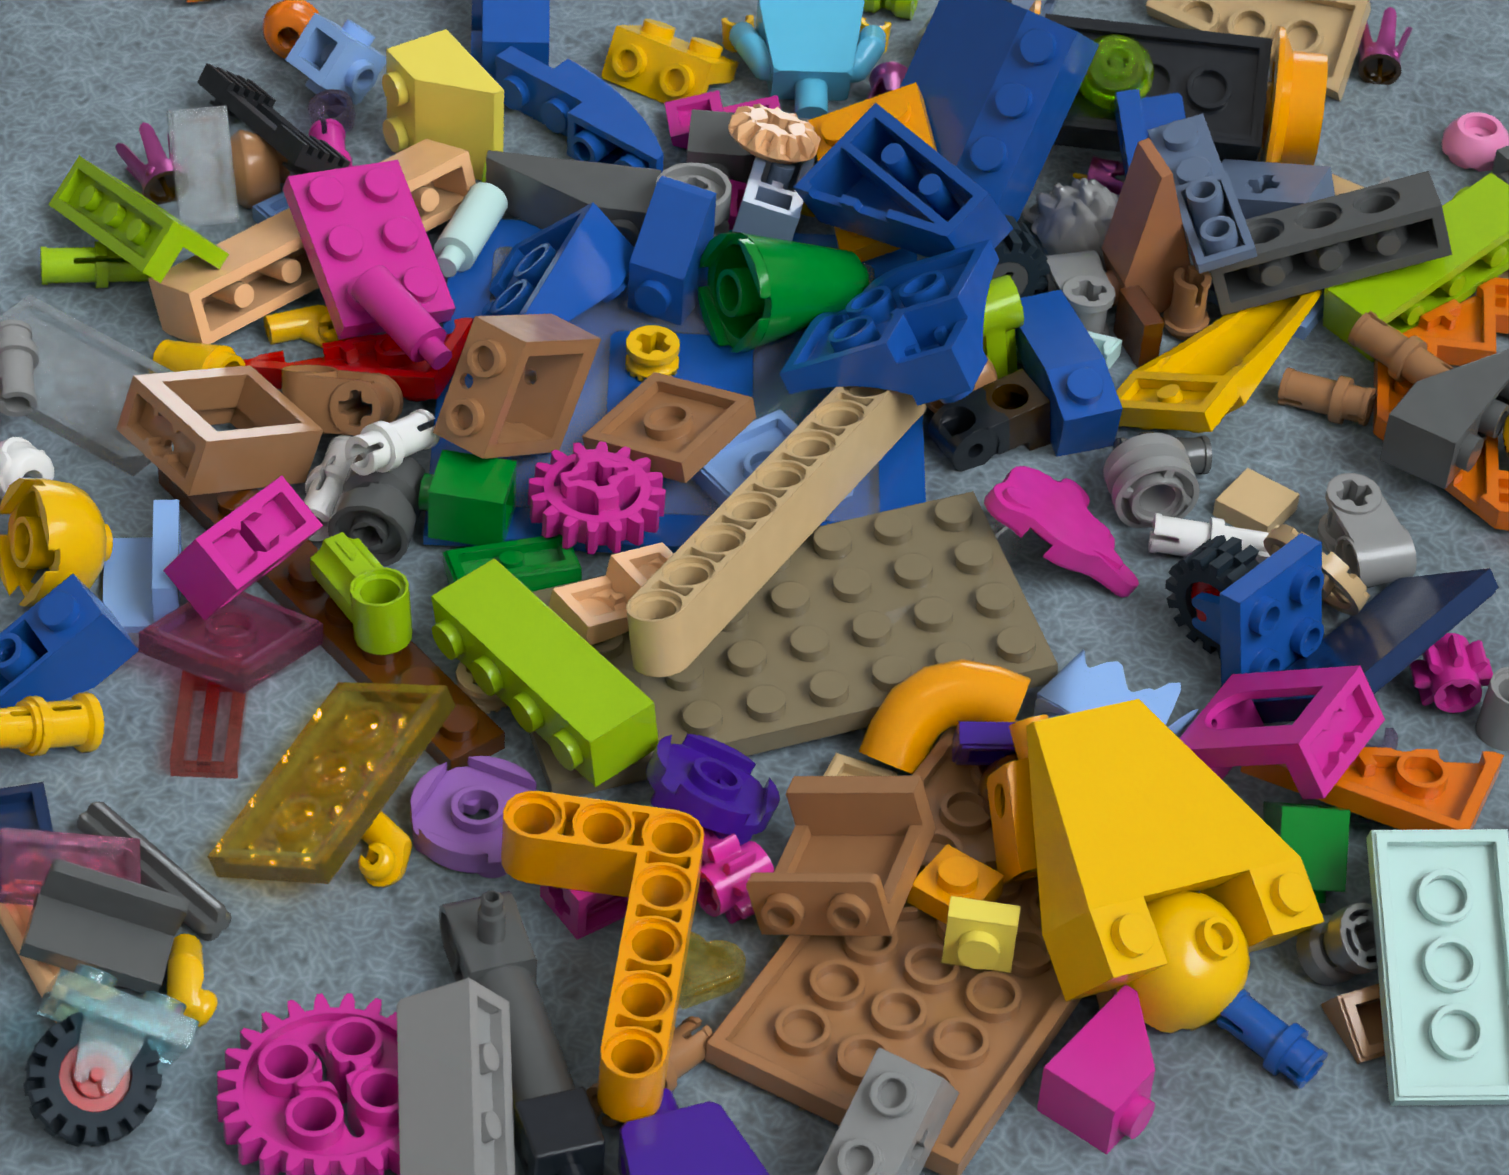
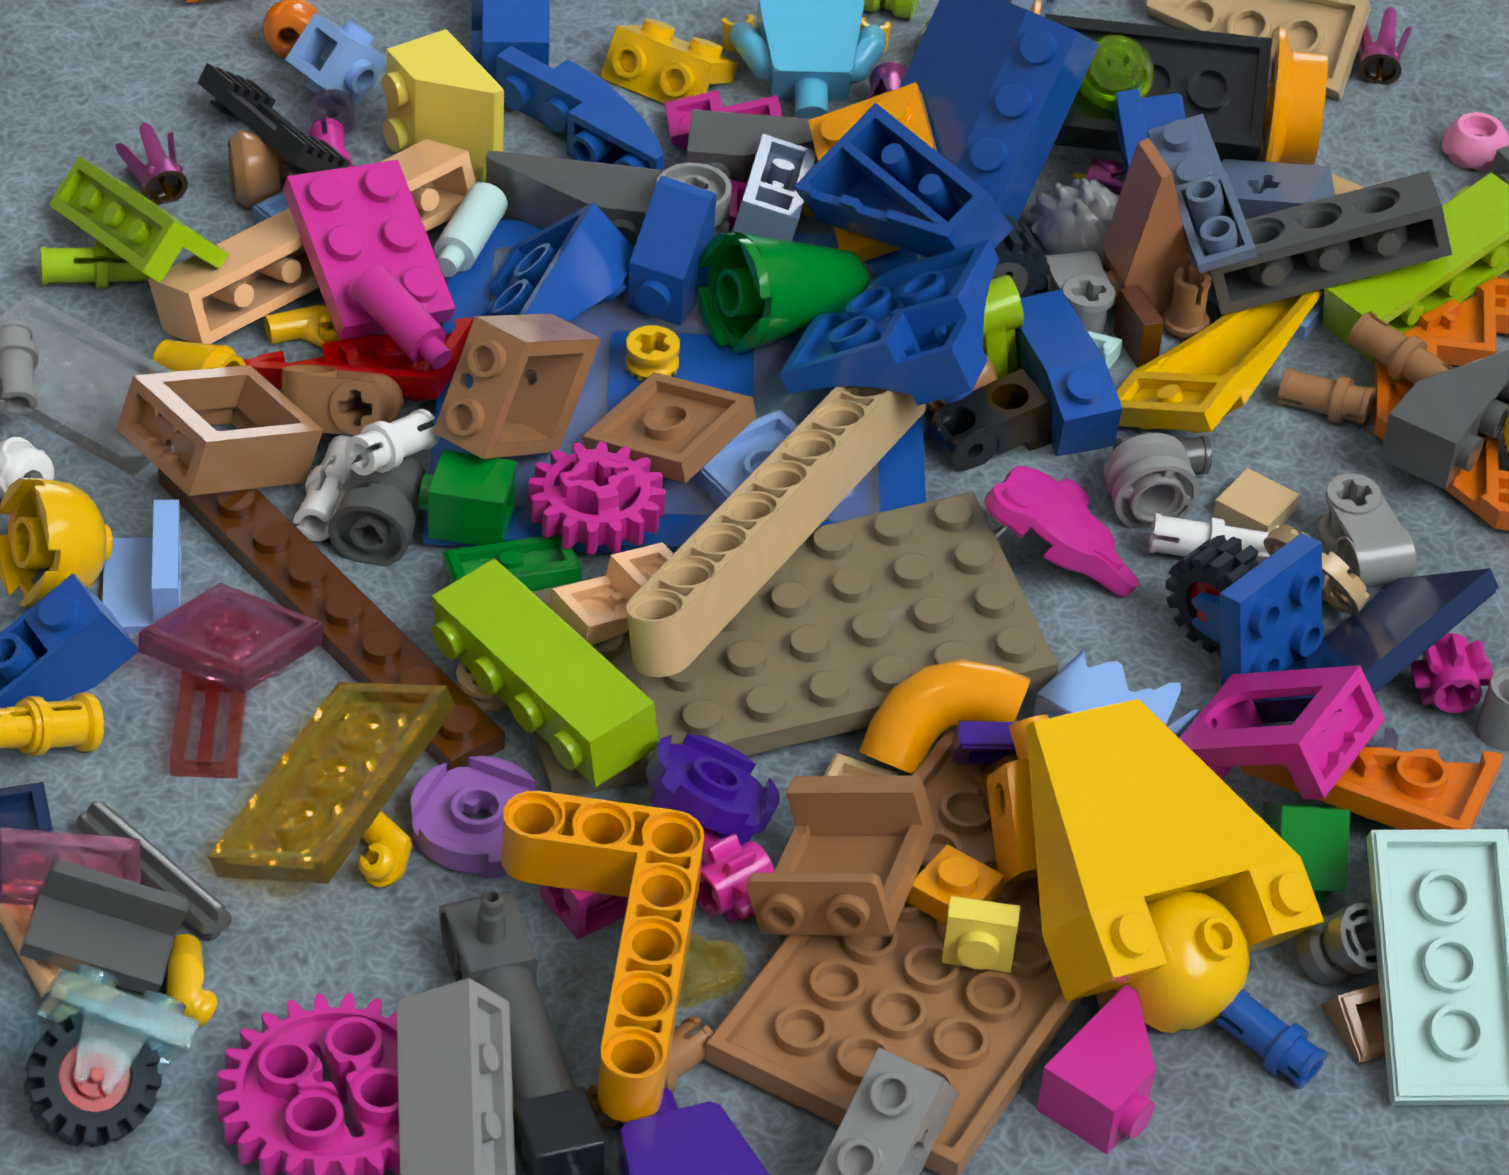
dark pink brick [163,476,323,621] -> none
clear plate [166,106,240,227] -> none
lime piece [310,532,413,655] -> none
light nougat gear [728,104,821,164] -> none

